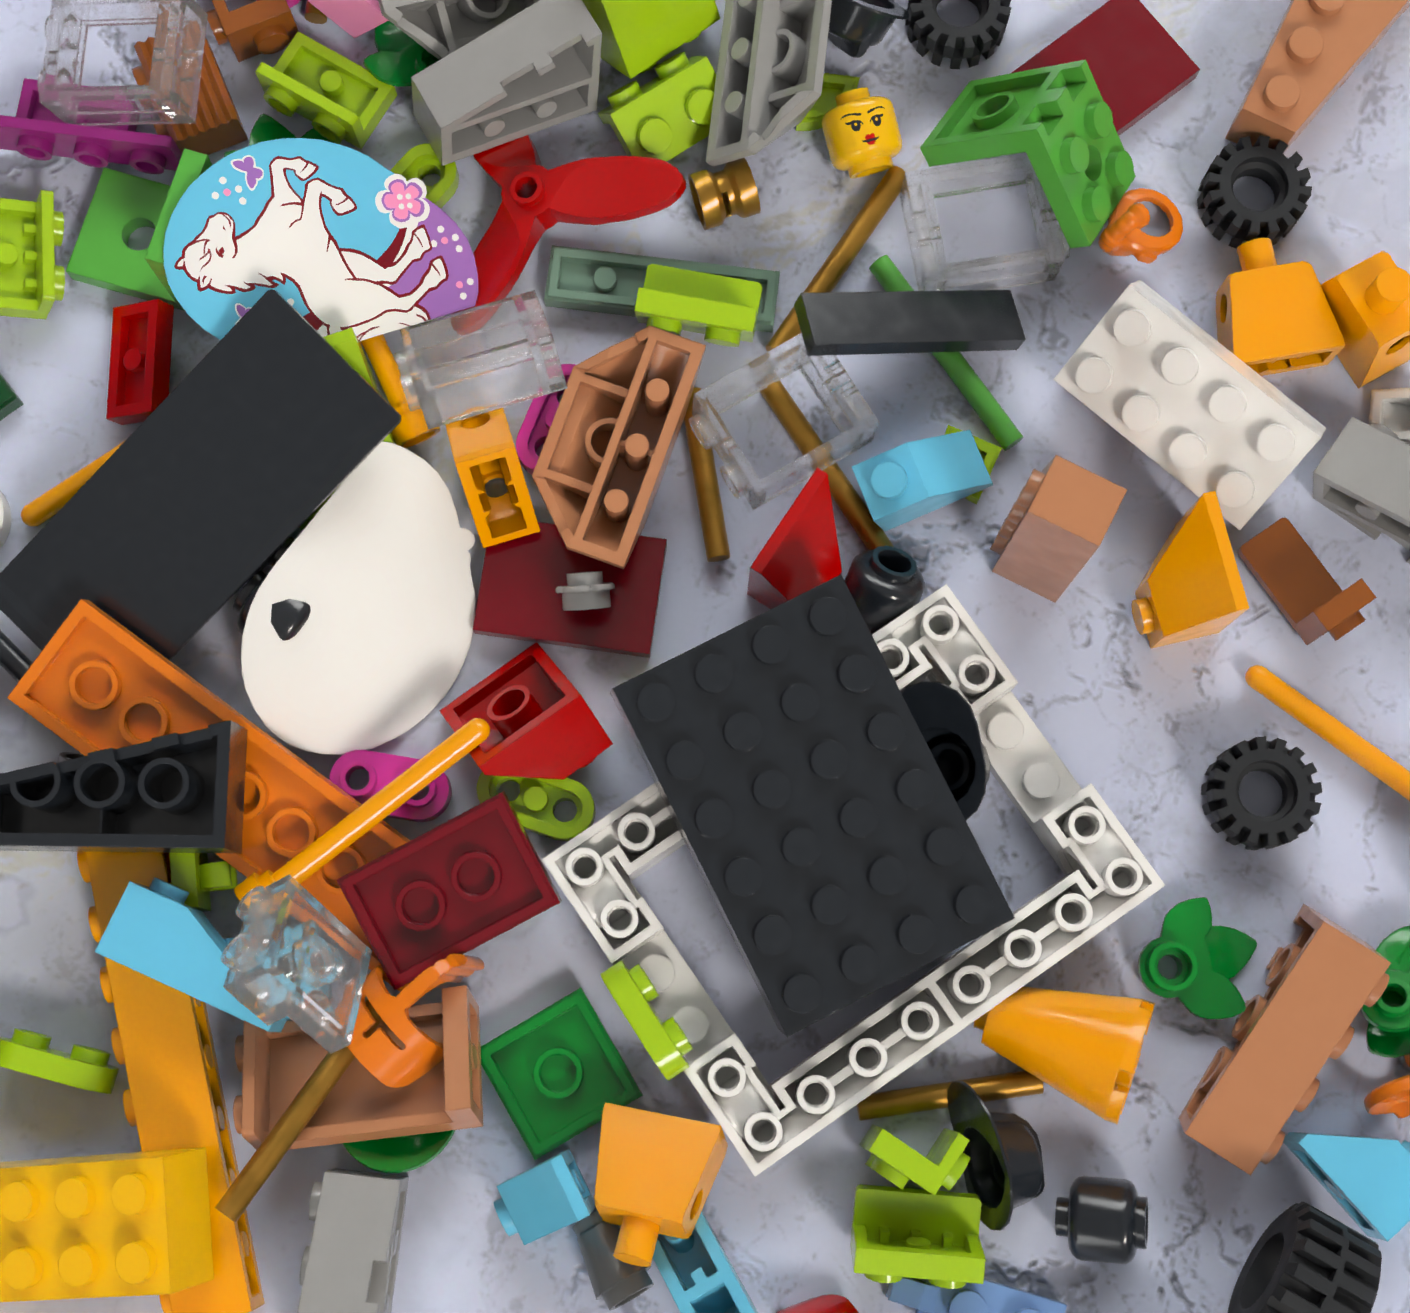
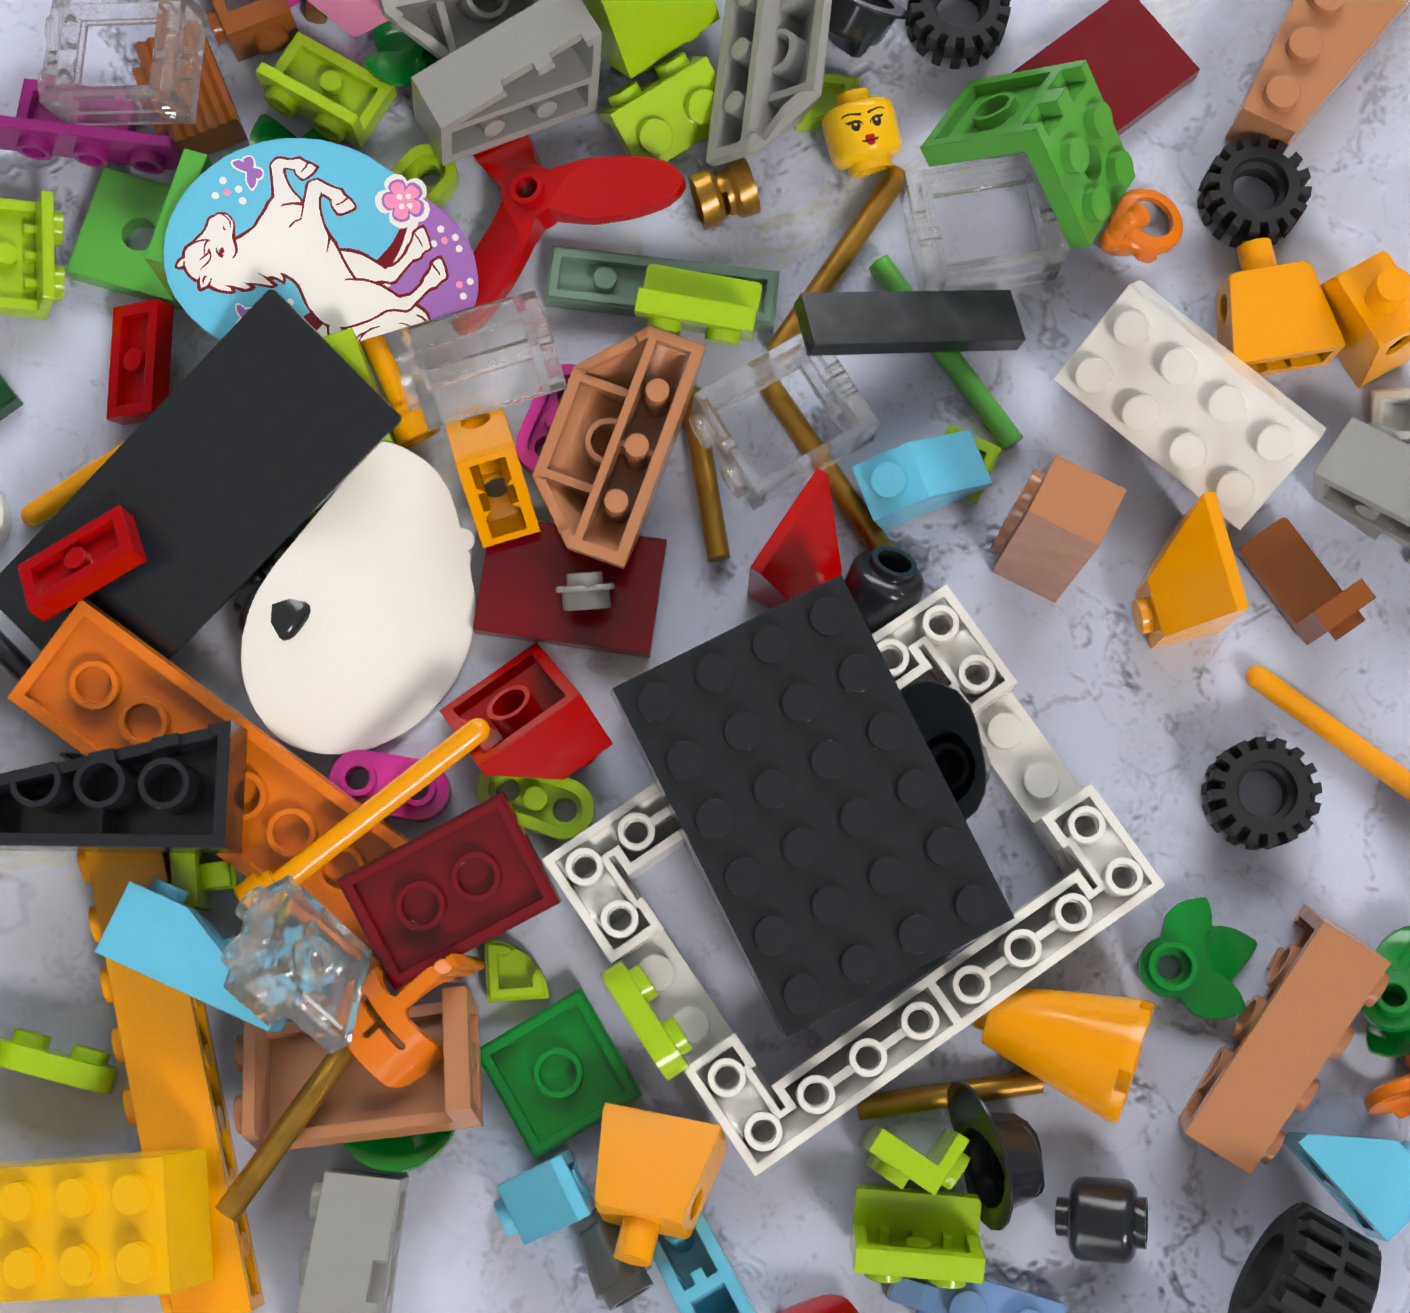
none -> red plate [18,504,147,622]
none -> lime tile [485,940,550,1003]

